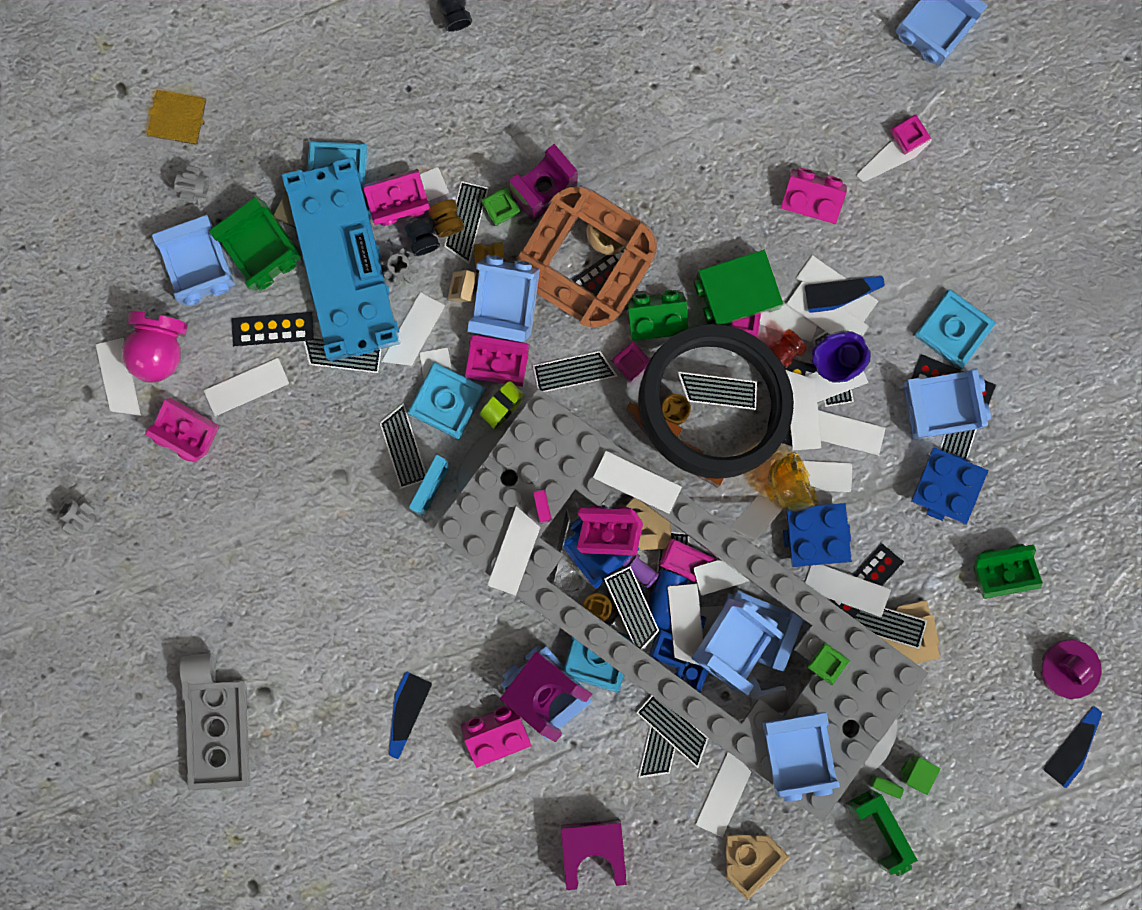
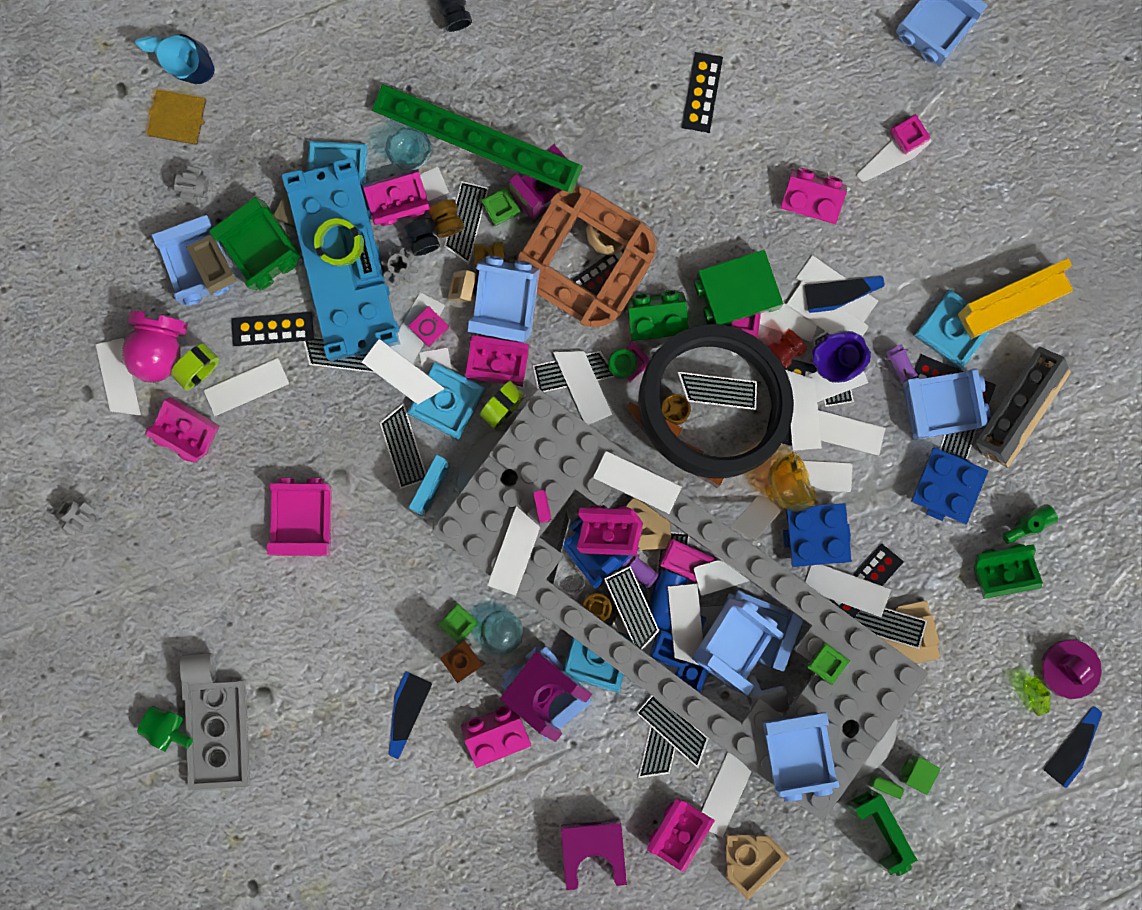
none -> medium azure hair [135,34,215,84]
none -> green piece [137,706,193,752]
none -> lime piece [170,343,220,391]
none -> dark tan tile [186,234,237,295]
none -> dark pink panel [267,478,332,556]
none -> lime piece [314,218,364,267]
none -> white sticker [362,339,445,404]
none -> green plate [372,84,583,194]
none -> clear light blue hair [385,127,432,171]
none -> dark pink tile [408,306,450,348]
none -> bright green tile [438,603,479,644]
none -> reddish brown window [440,640,485,683]
none -> clear light blue hair [477,610,524,657]
none -> white sticker [553,351,612,425]
none -> green tile [608,349,637,379]
none -> dark pink bracket [647,798,715,872]
none -> black sticker [682,52,723,133]
none -> medium lavender pin [886,344,918,383]
none -> yellow fence [957,258,1074,339]
none -> dark grey piece [976,346,1071,468]
none -> green piece [1002,504,1058,544]
none -> clear neon green tile [1023,676,1050,716]

